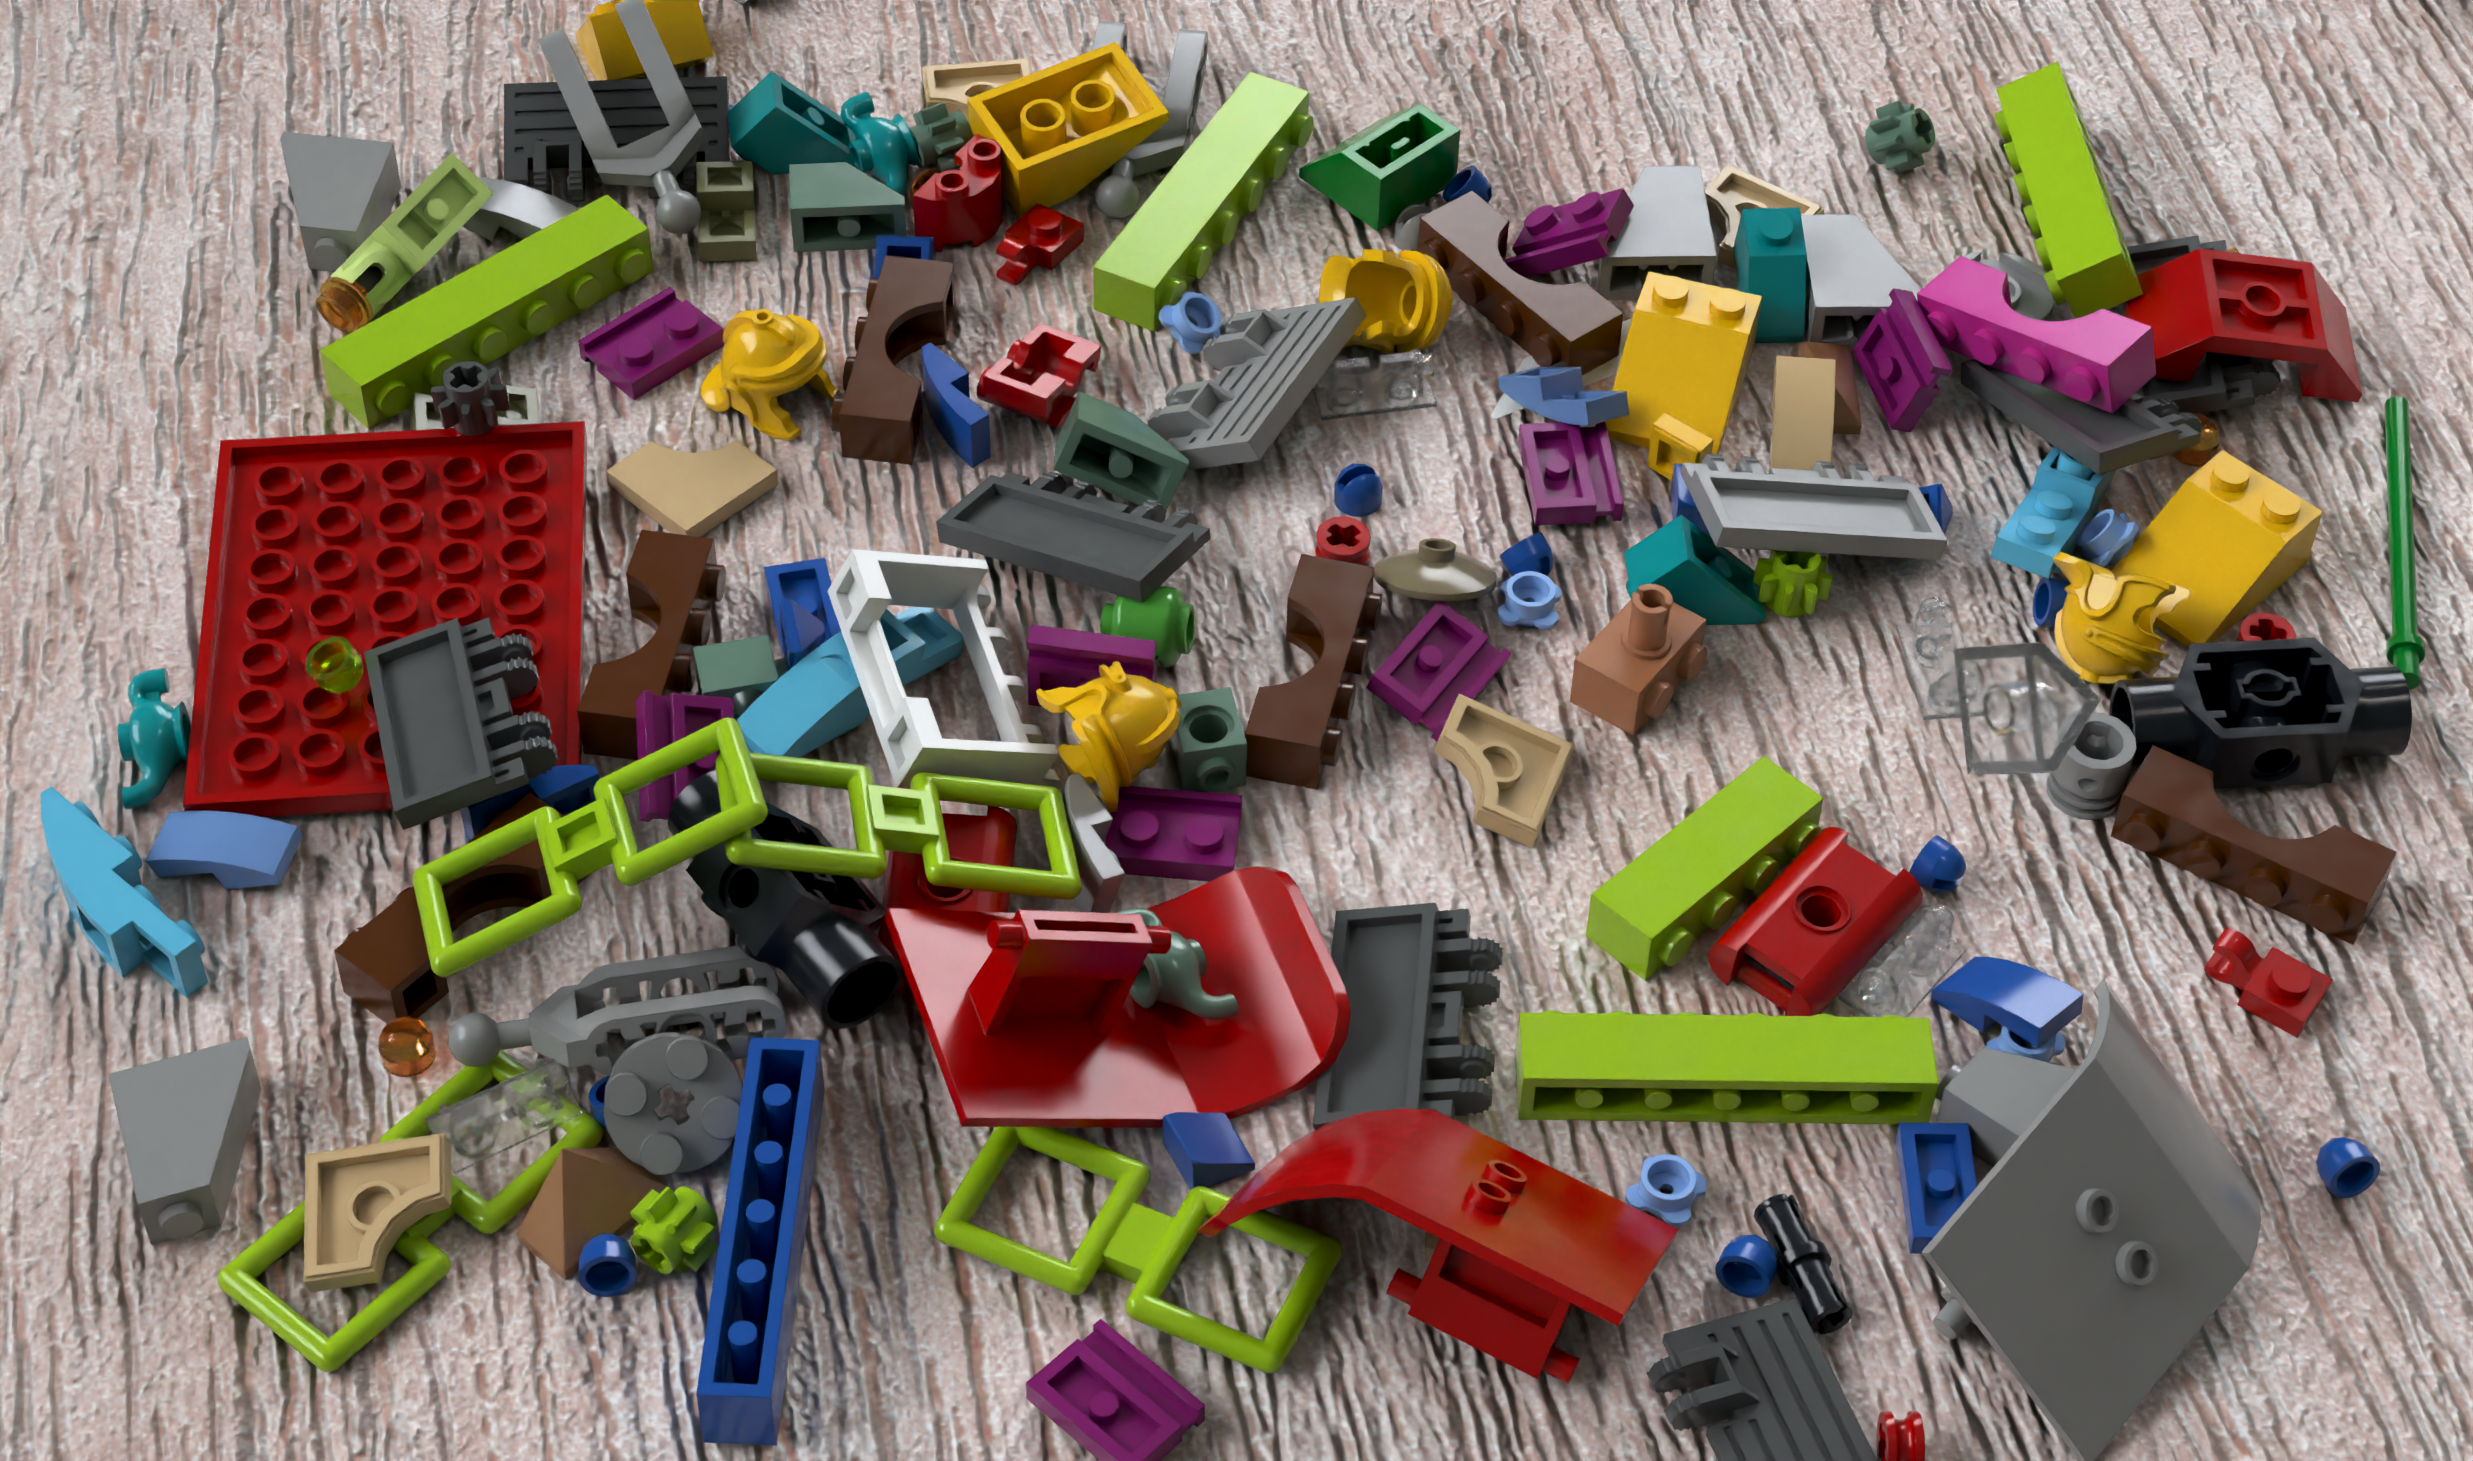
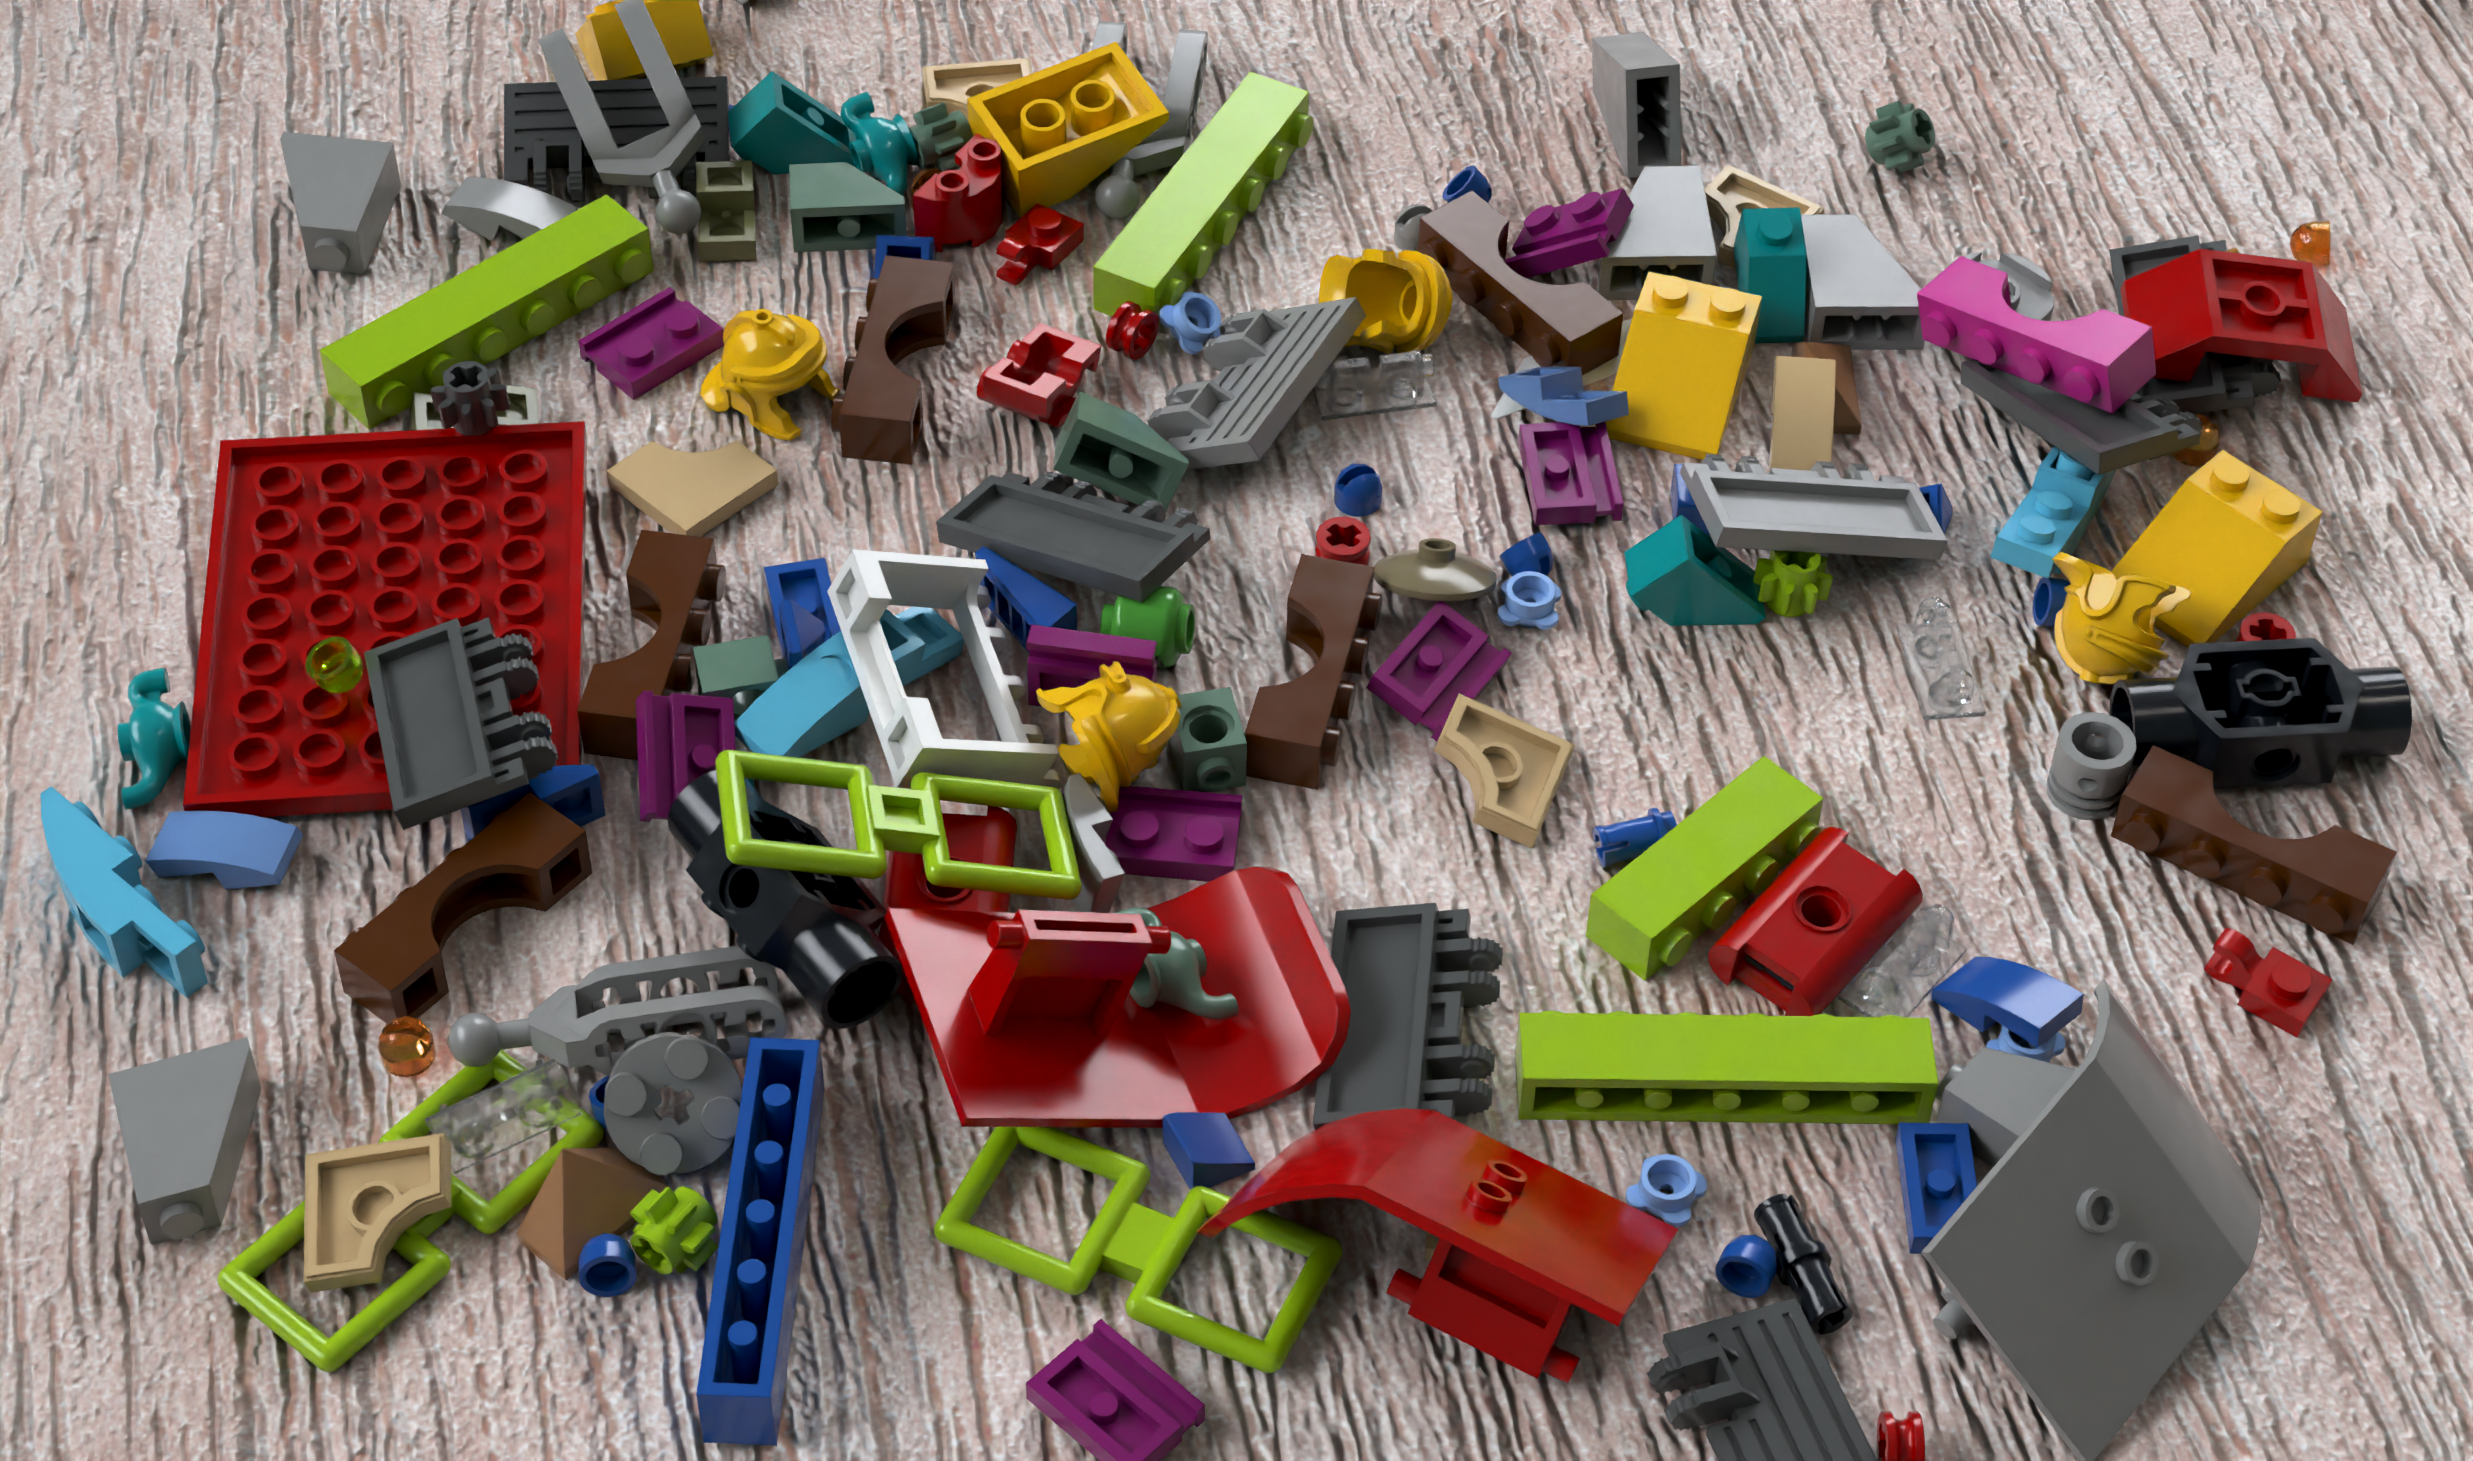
yellowish green plate [316,153,494,332] -> none
lime bar [412,717,768,977] -> none
blue slope [921,342,991,468] -> none
green slope [1299,103,1460,232] -> none
nougat brick [1570,584,1707,736] -> none
yellow tile [1647,413,1714,481] -> none
magenta plate [1852,288,1953,432] -> none
blue hinge [1909,835,1966,893] -> none
clear slope [1953,642,2101,775] -> none
lime brick [1994,61,2143,319] -> none
light blue plate [2077,509,2139,567] -> none
blue hinge [2316,1137,2380,1198] -> none
green bar [2384,396,2425,690] -> none
none -> blue slope [975,546,1077,653]
none -> red bush [1106,301,1159,360]
none -> light grey slope [1592,32,1681,178]
none -> blue pin [1593,807,1677,867]
none -> clear orange hinge [2290,221,2330,267]

